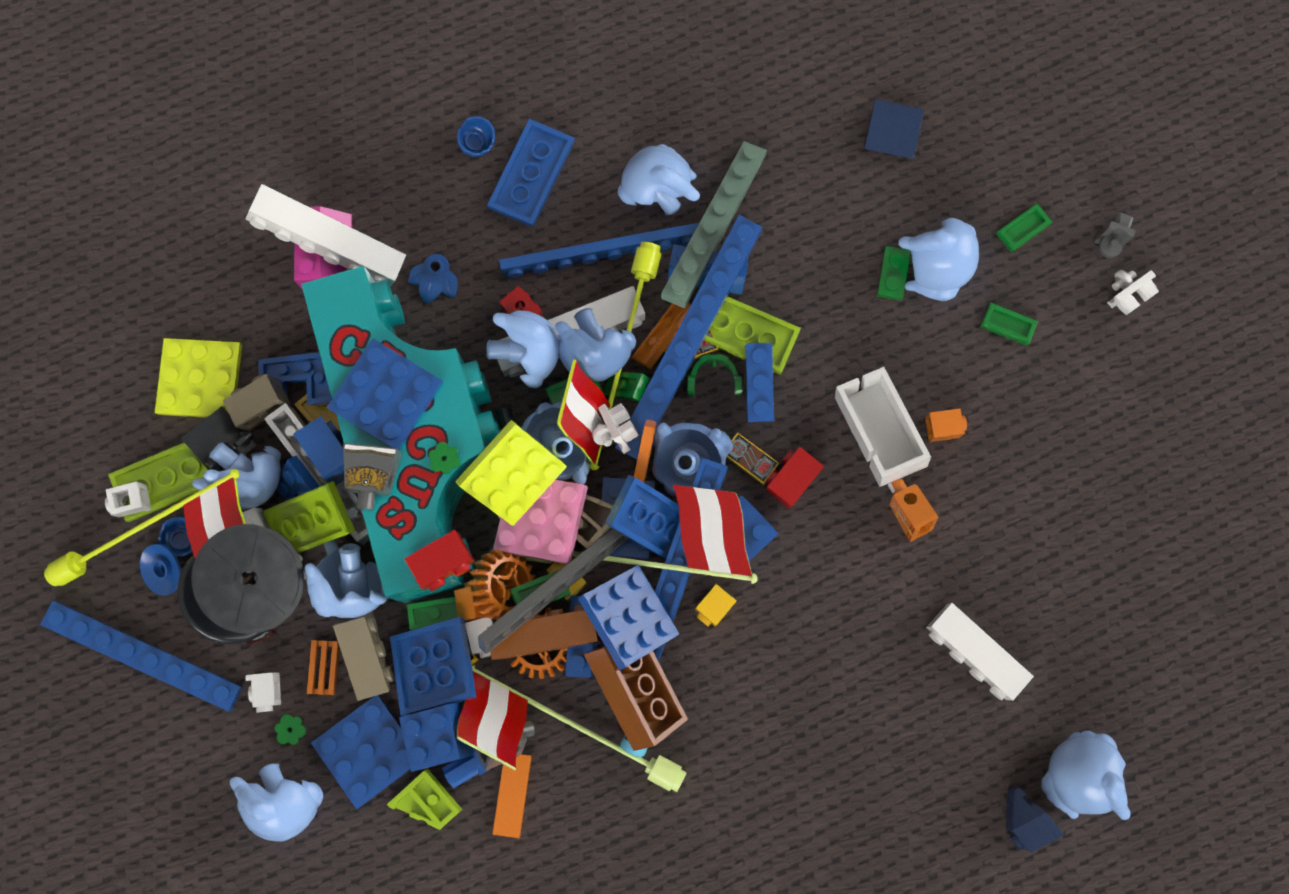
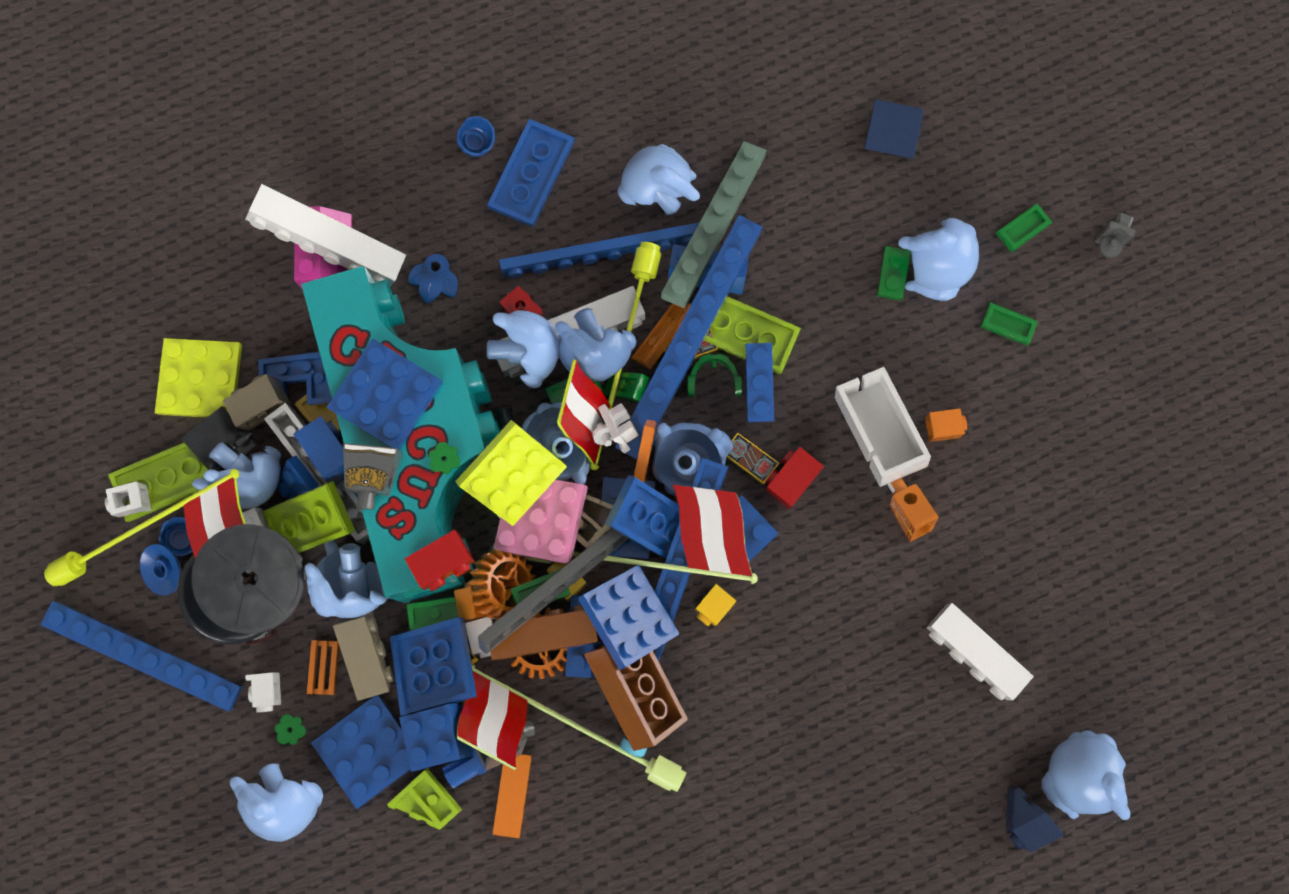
white hips [1107,270,1159,315] -> none

